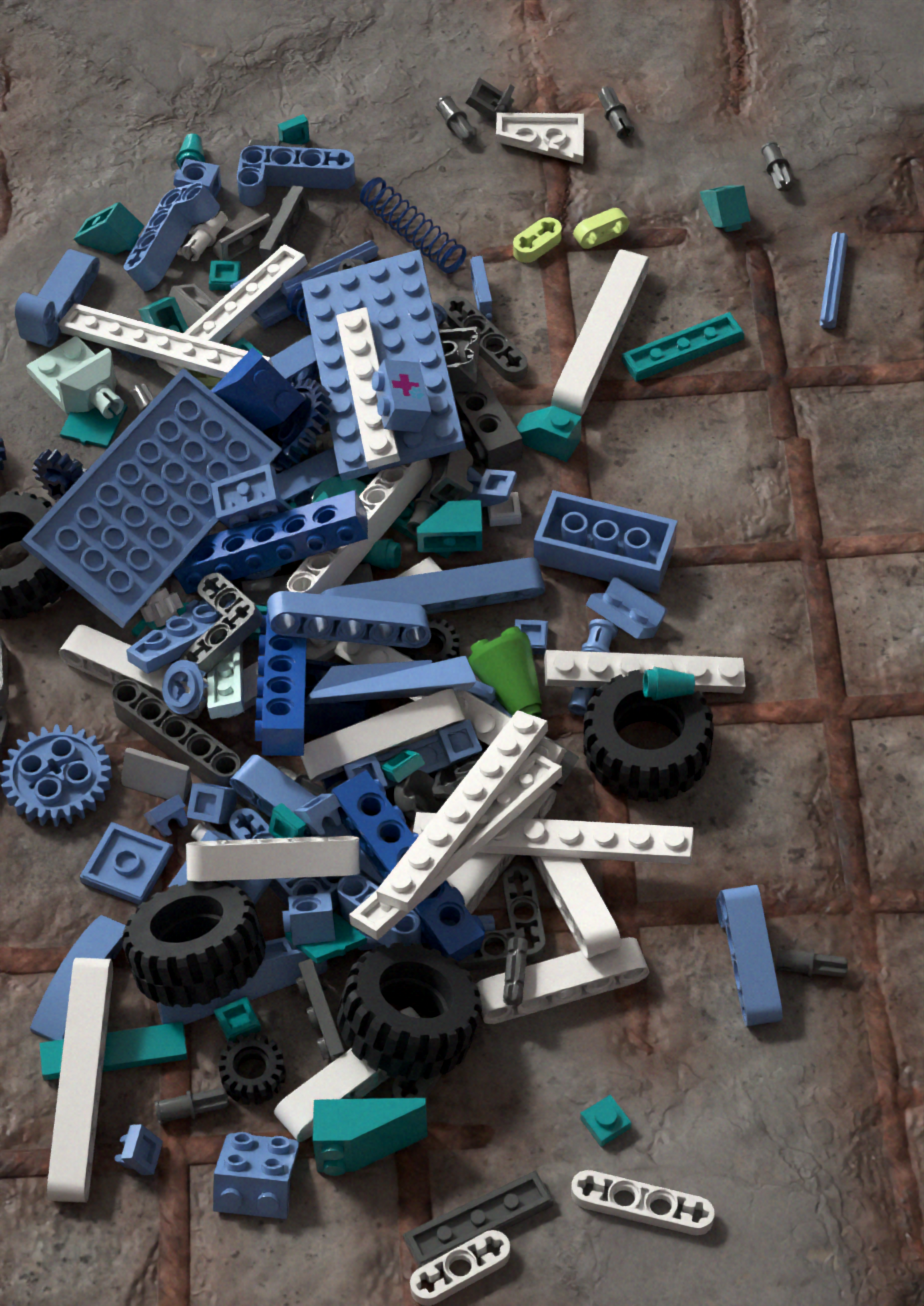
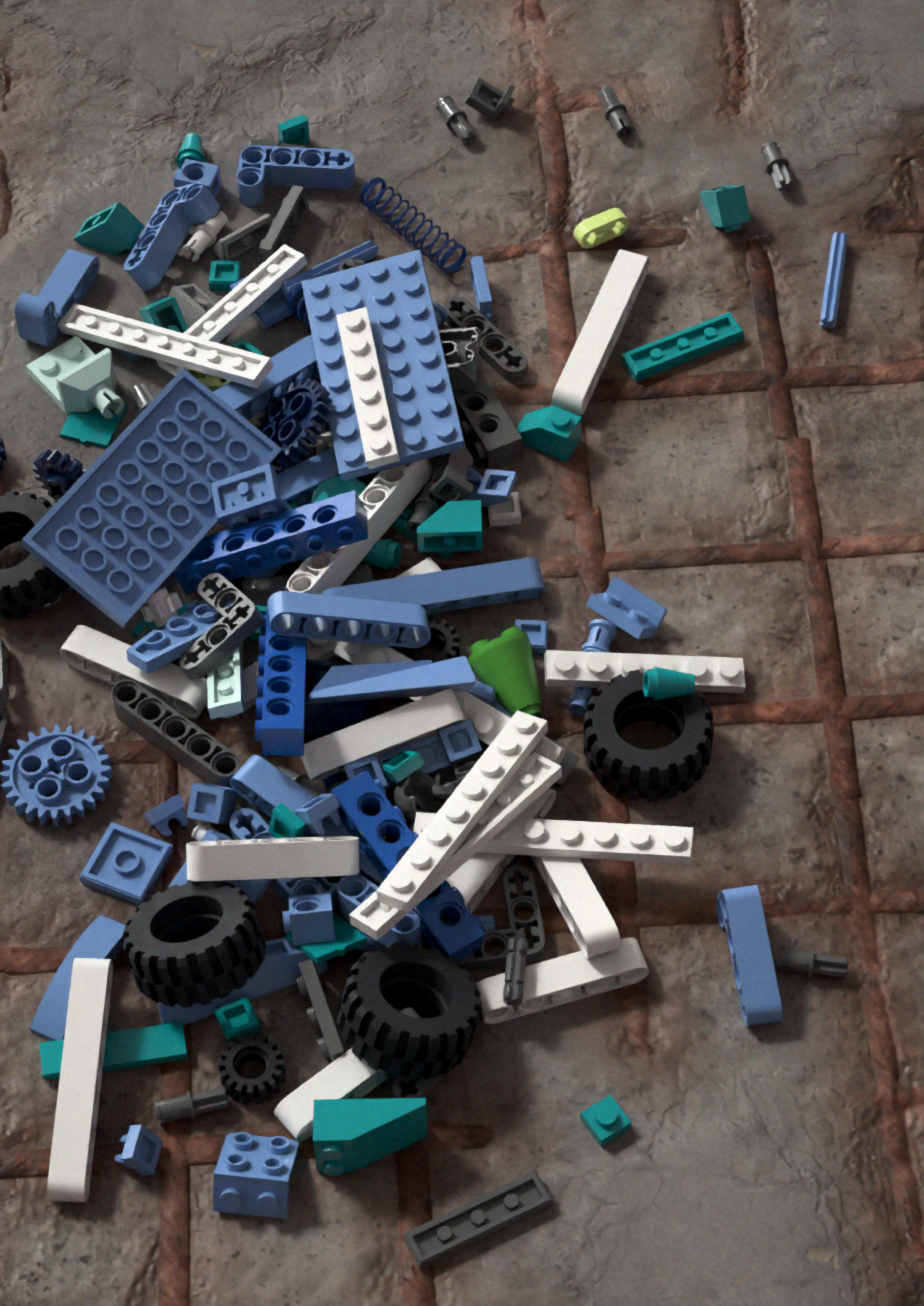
light grey slope [121,747,192,802] -> none
medium blue gear [162,660,208,714] -> none
blue slope [211,347,305,432] -> none
medium blue brick [372,359,431,433] -> none
white beam [410,1230,510,1306] -> none
white wing [496,113,584,164] -> none
yellowish green beam [513,217,562,263] -> none
medium blue brick [534,490,677,594] -> none
white beam [571,1170,714,1235] -> none

